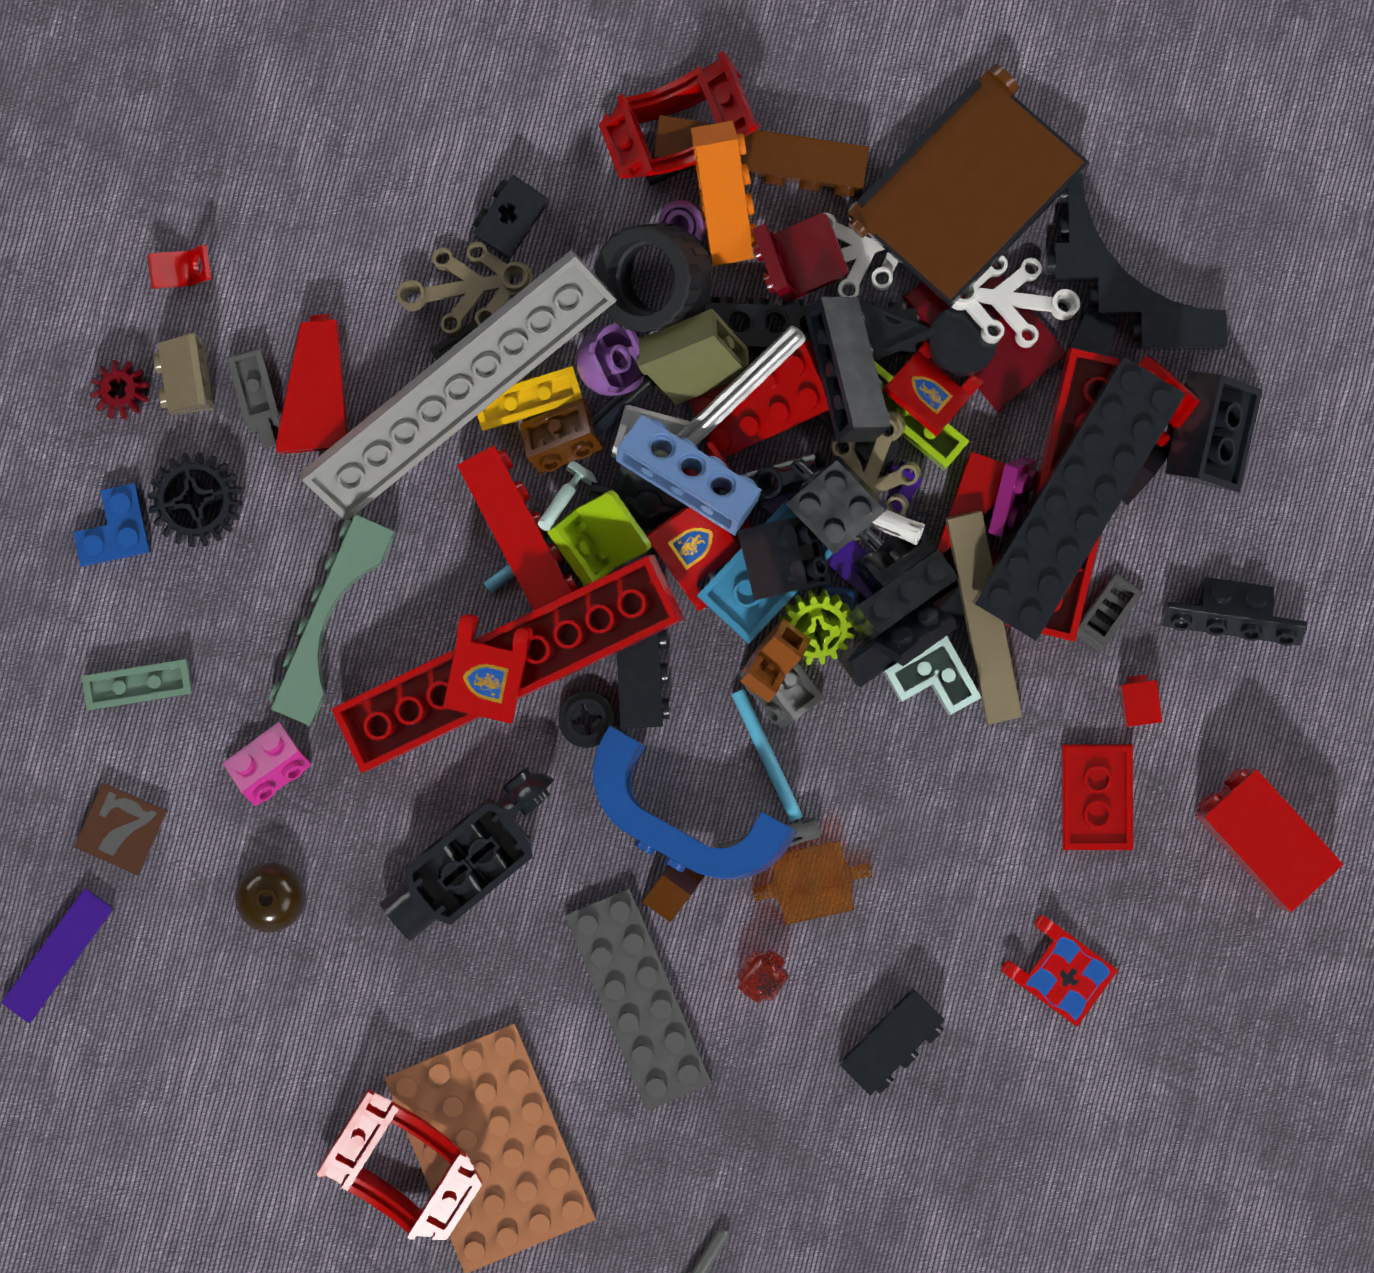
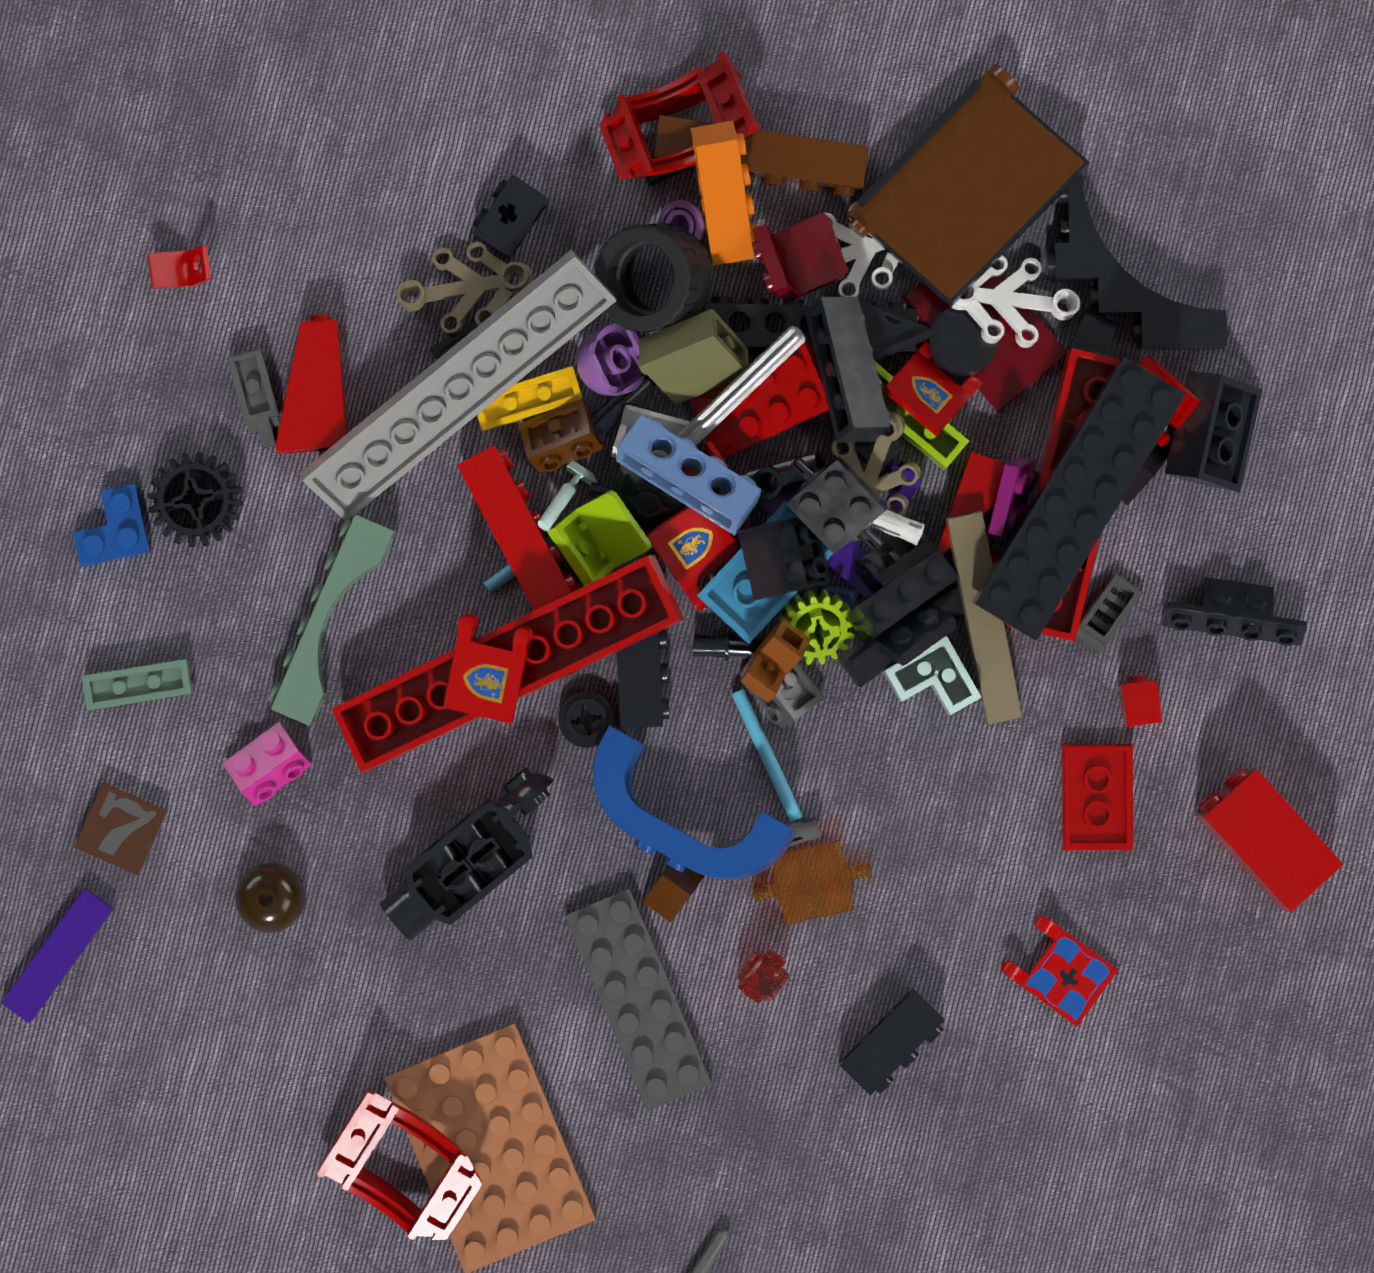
dark red gear [90,360,150,420] -> none
dark tan slope [153,333,214,416] -> none
none -> black axle [693,633,763,661]

